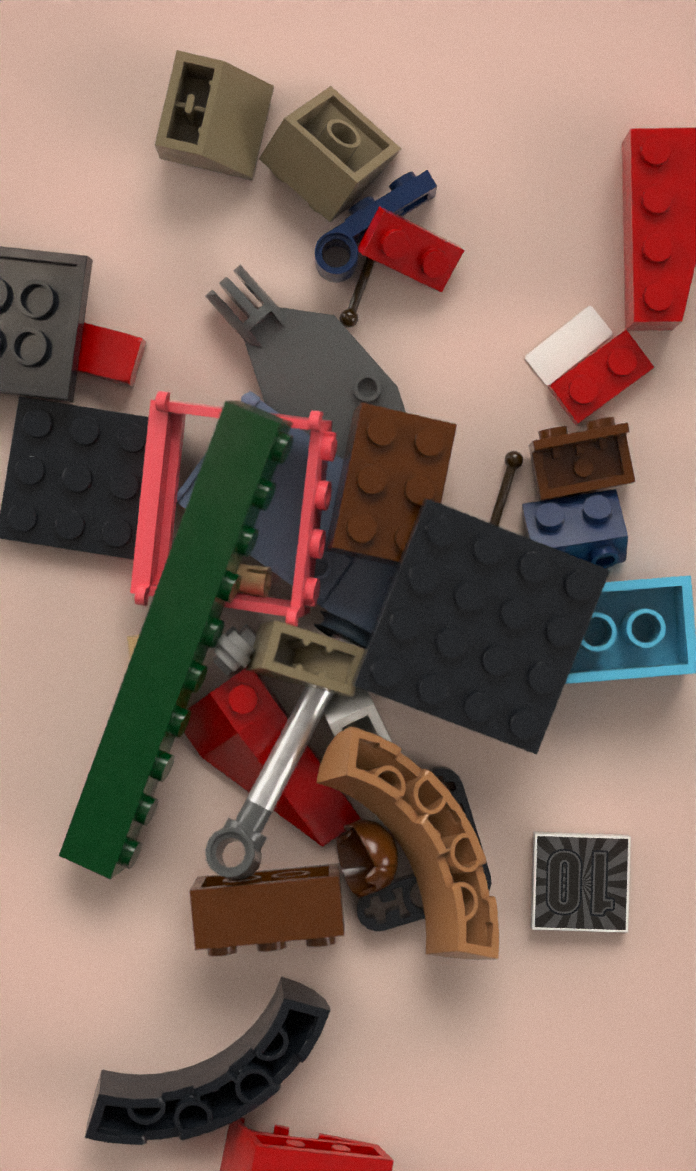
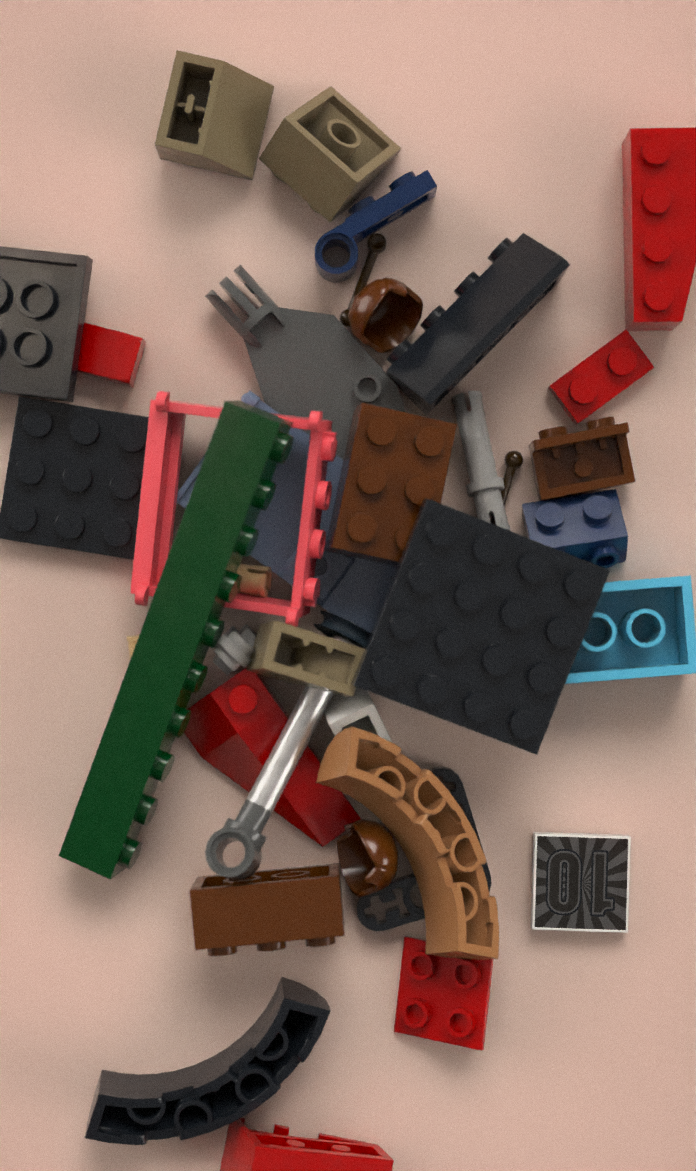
red plate [358,206,465,293] -> none
white sticker [525,306,613,385] -> none
none -> reddish brown hair [348,277,423,353]
none -> black slope [386,233,570,416]
none -> red hinge [394,936,494,1051]
none -> light grey pin [451,391,511,531]

